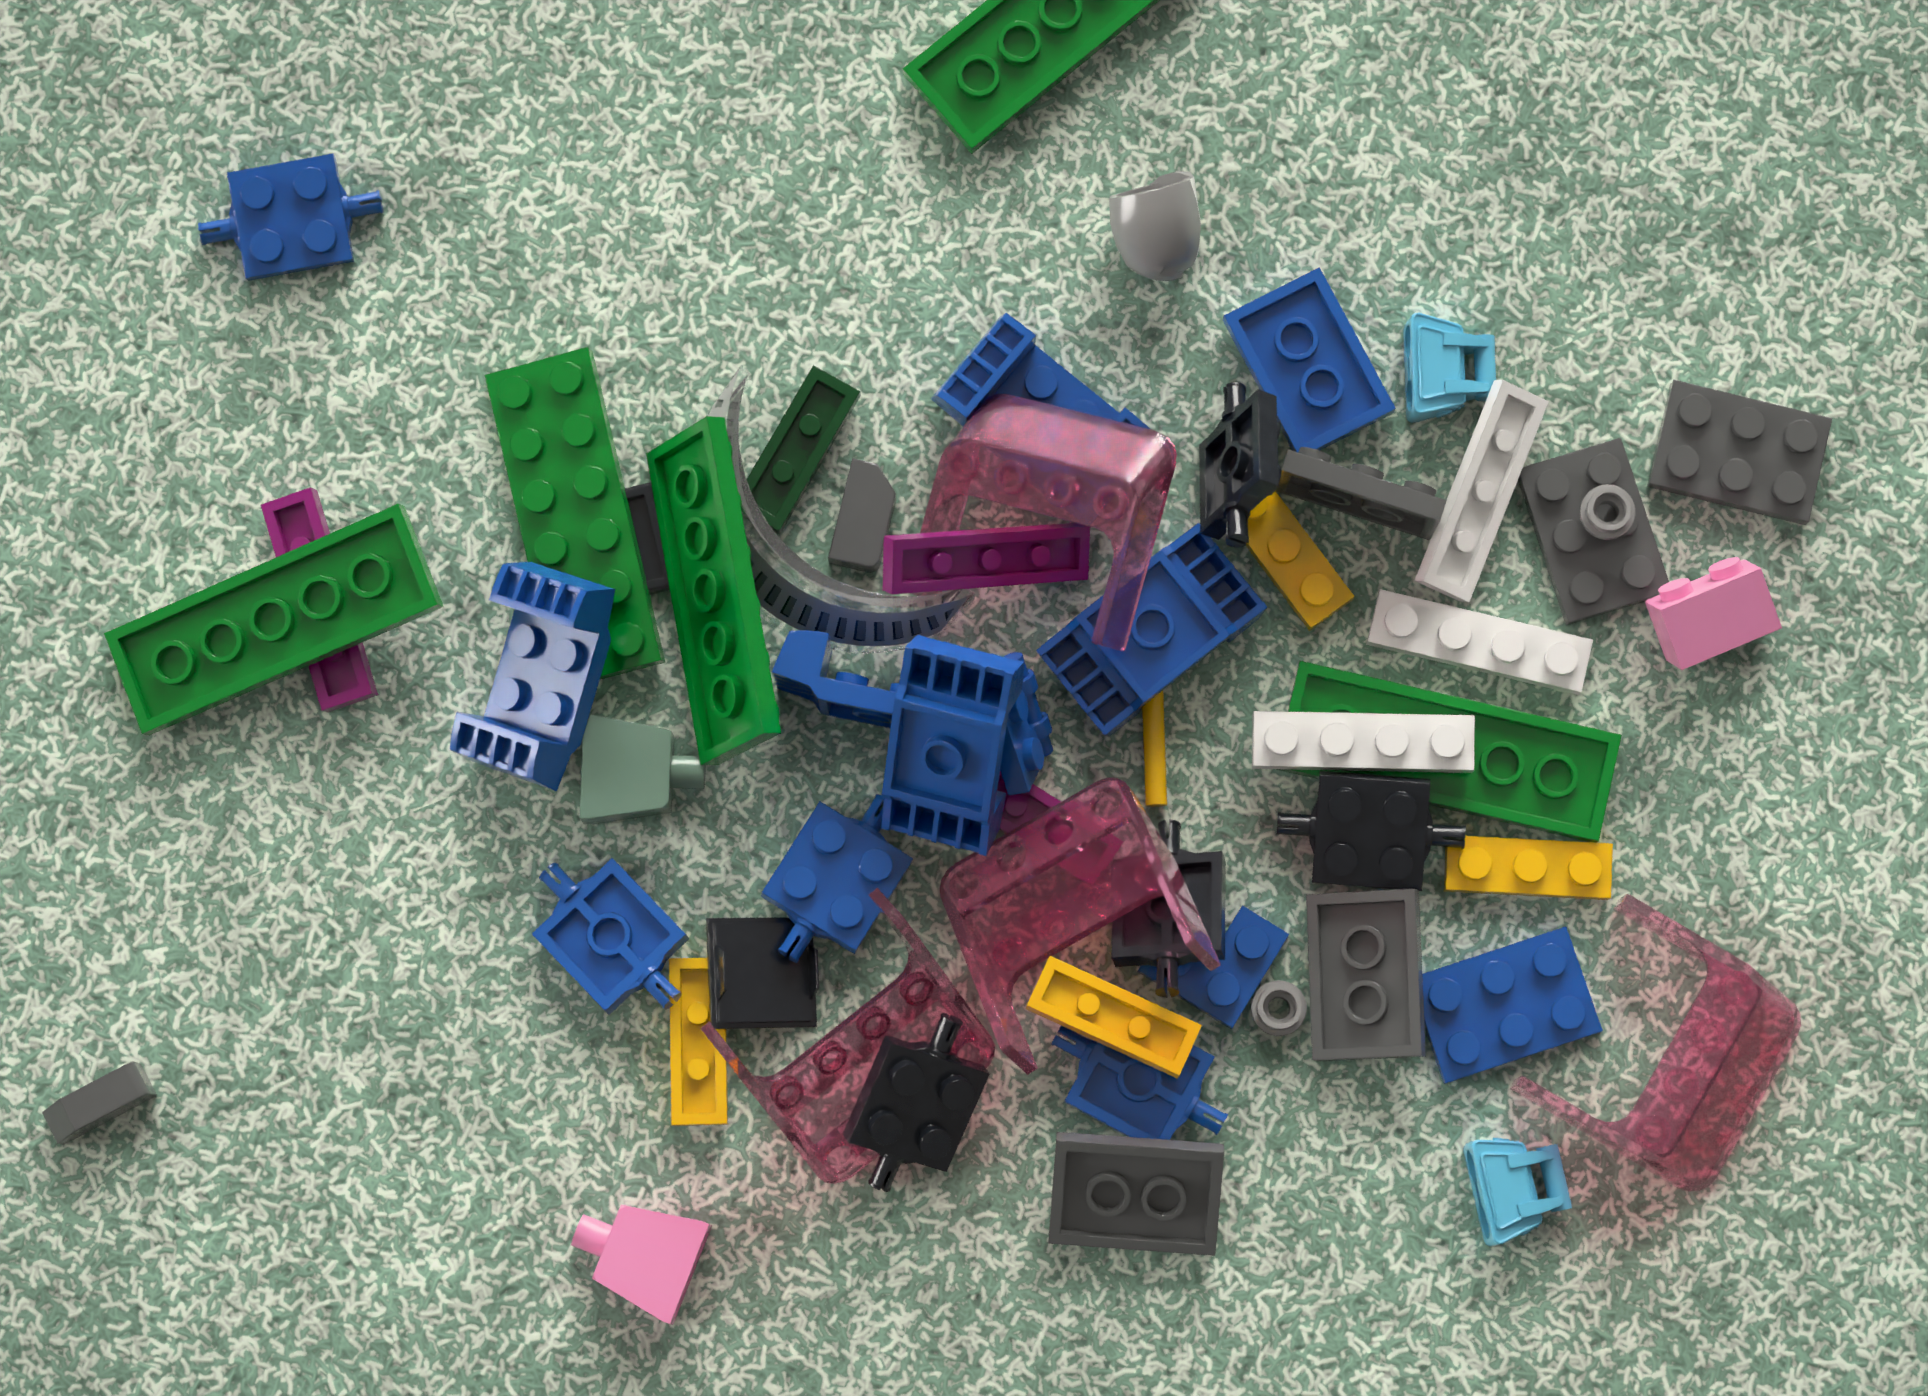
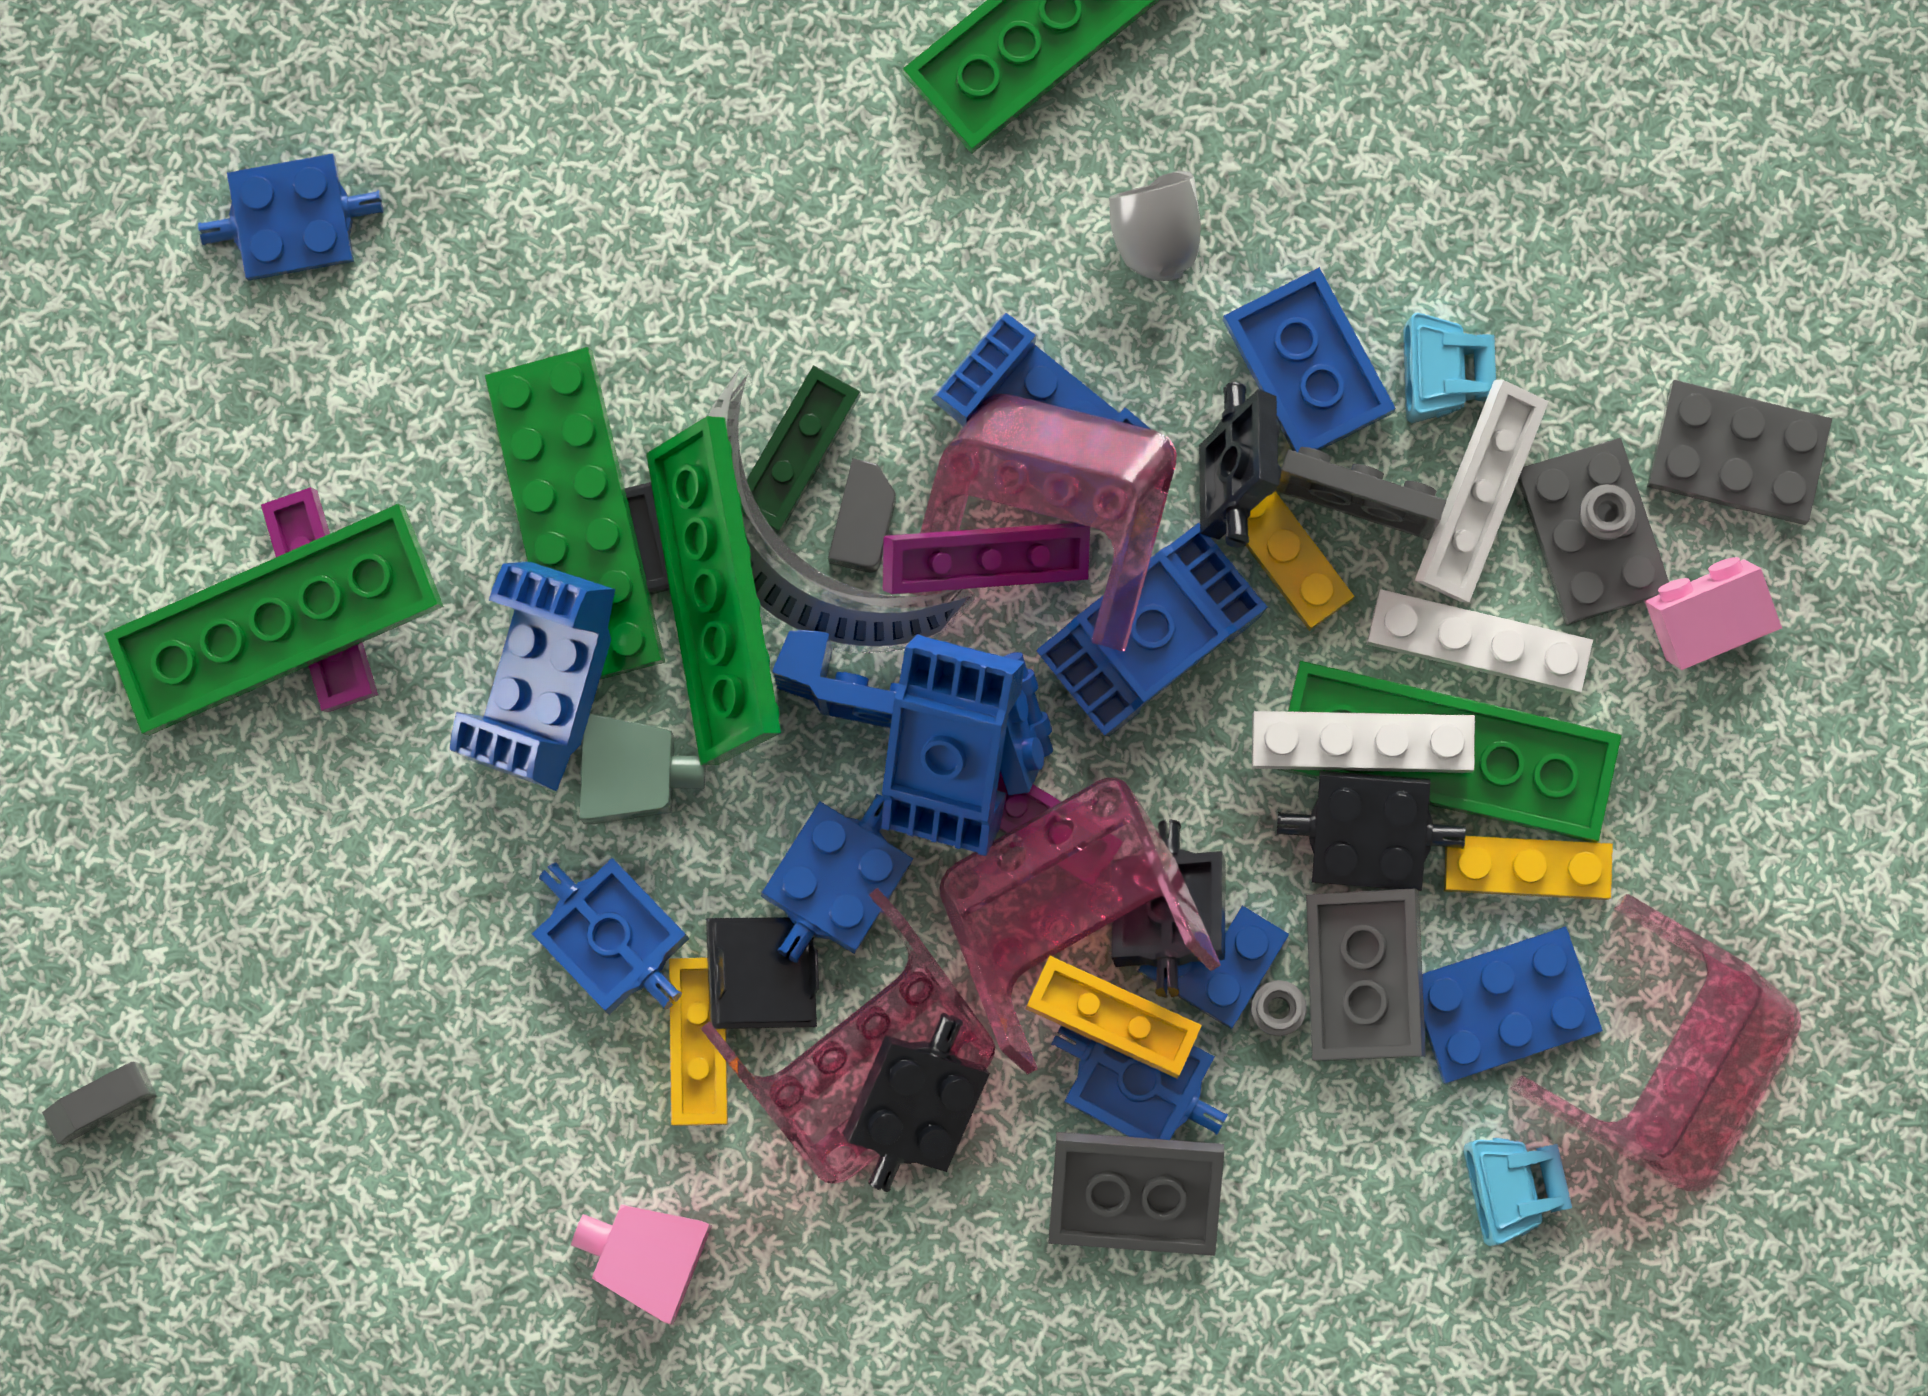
yellow piece [1142,691,1167,807] -> none

